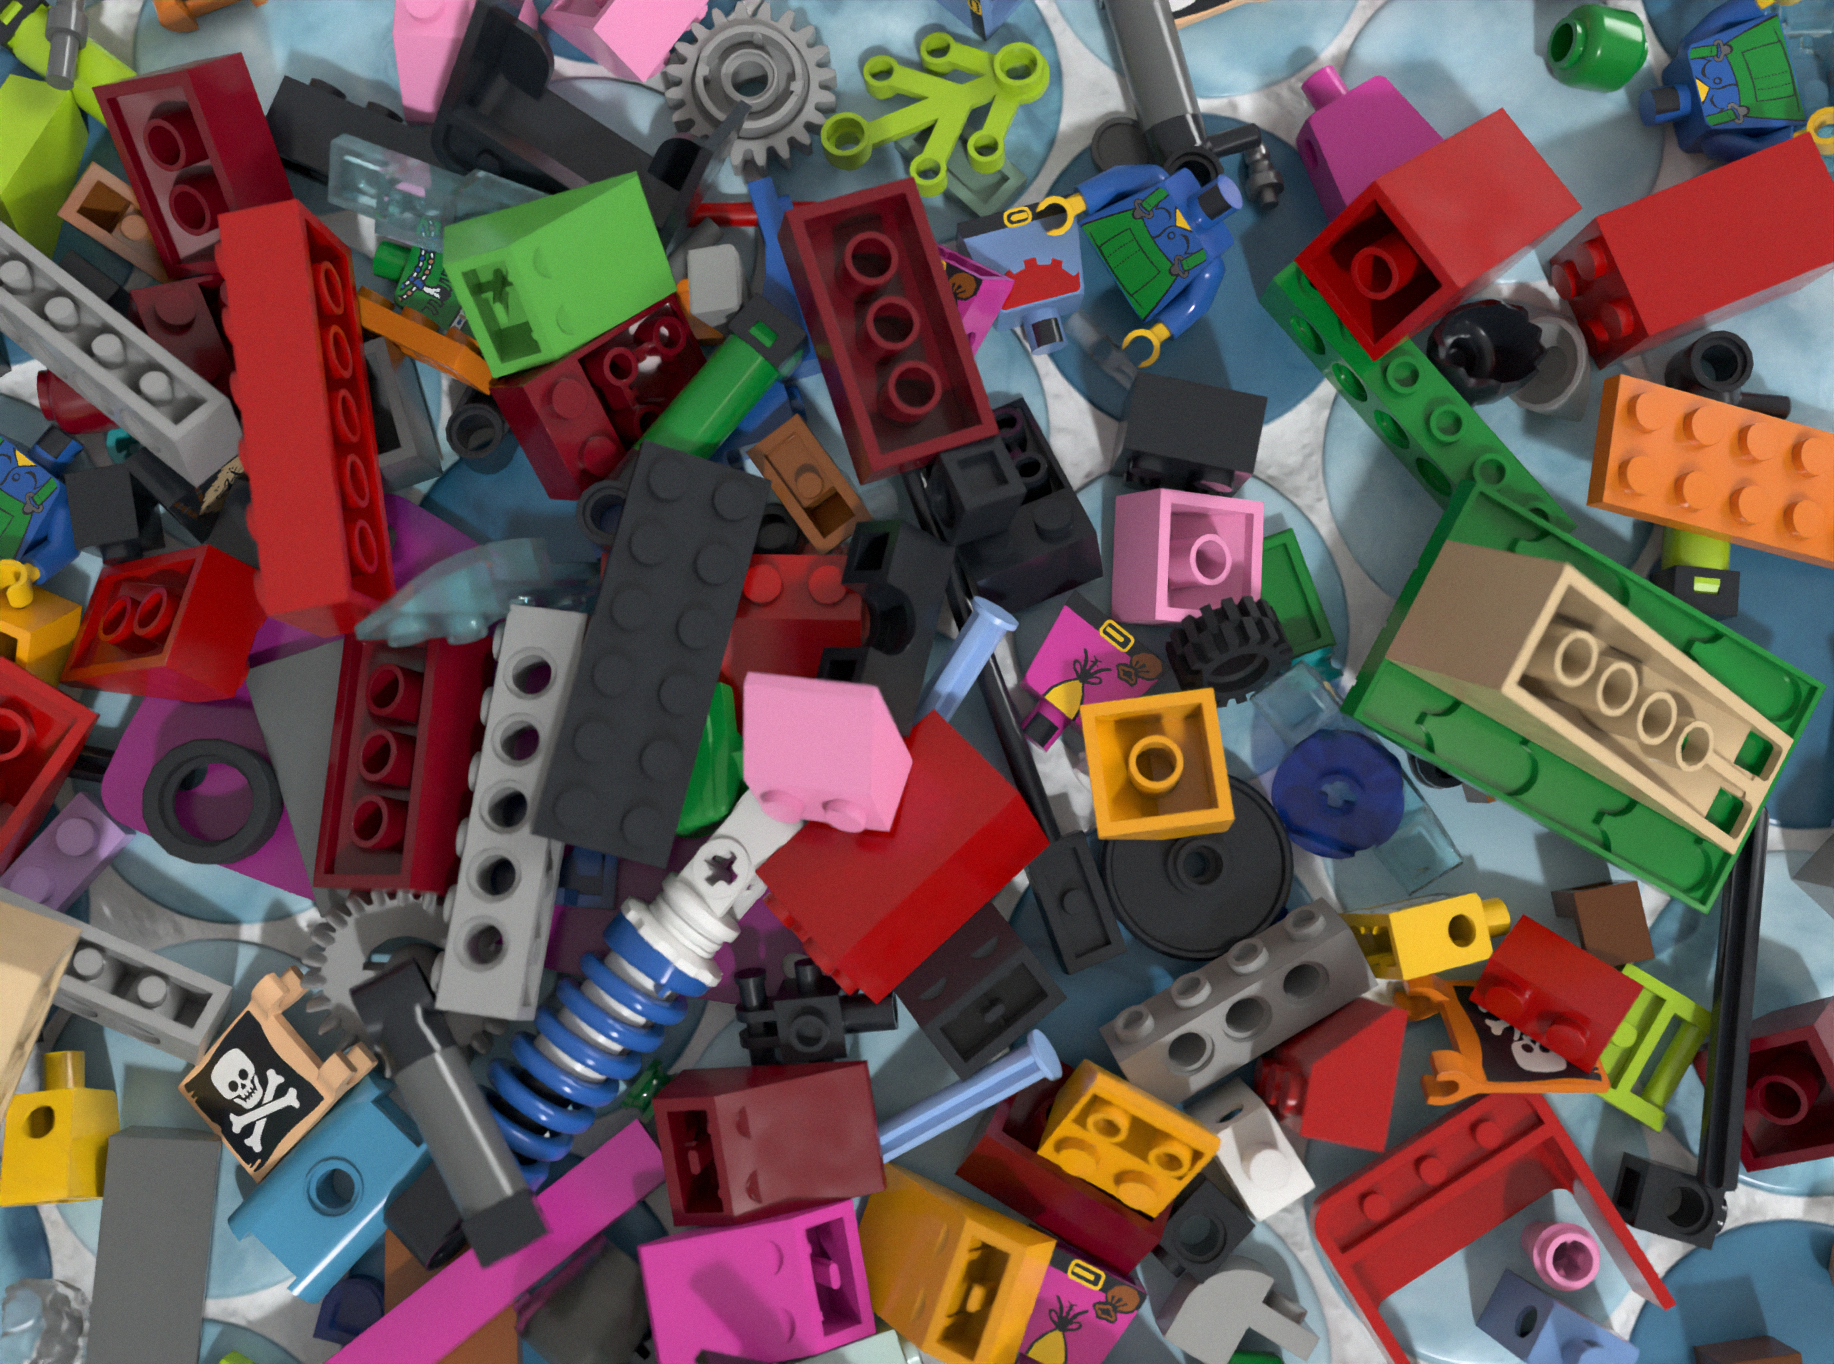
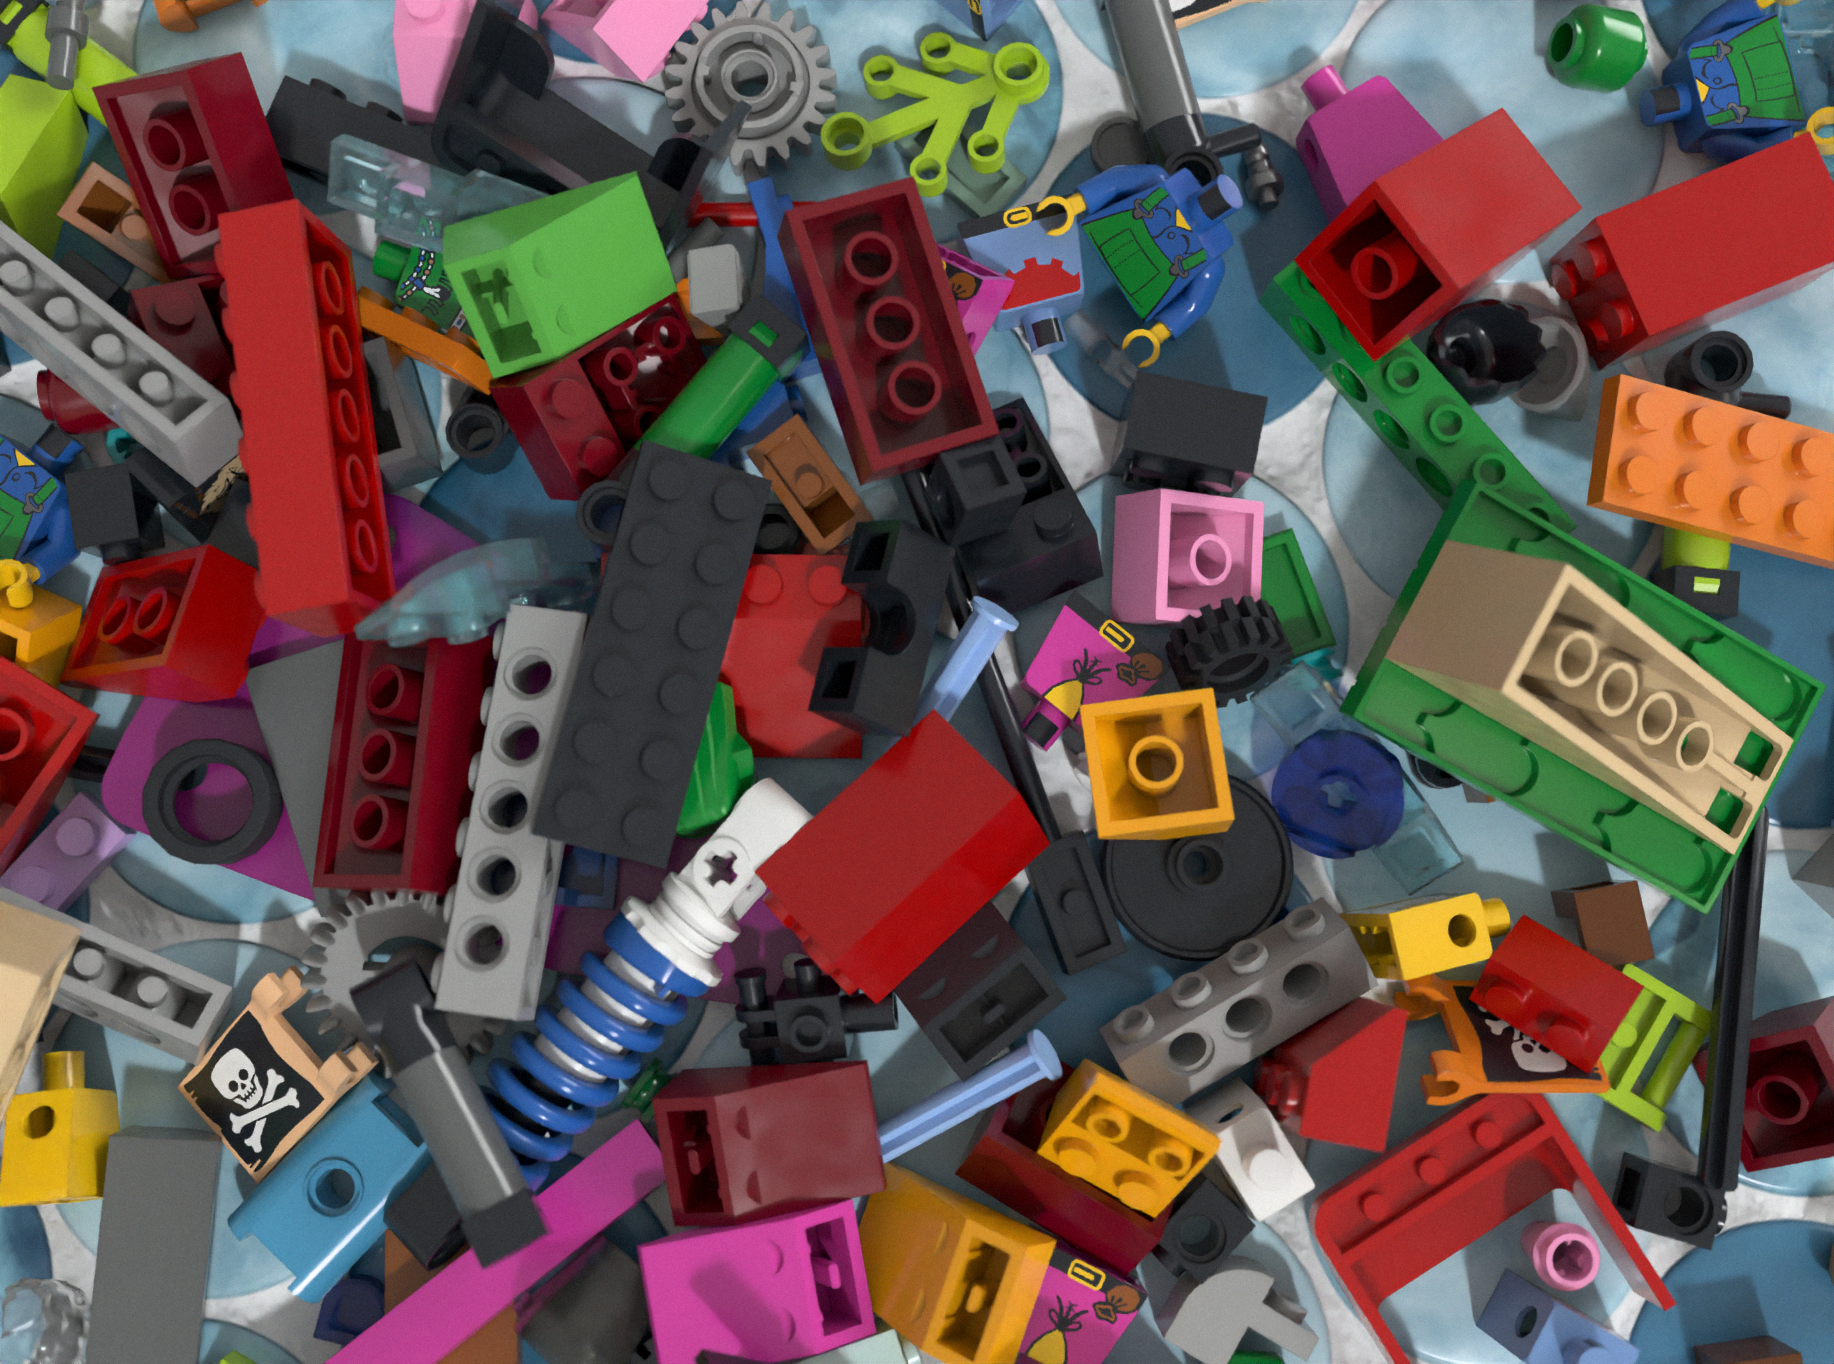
bright pink slope [744,672,913,833] -> none

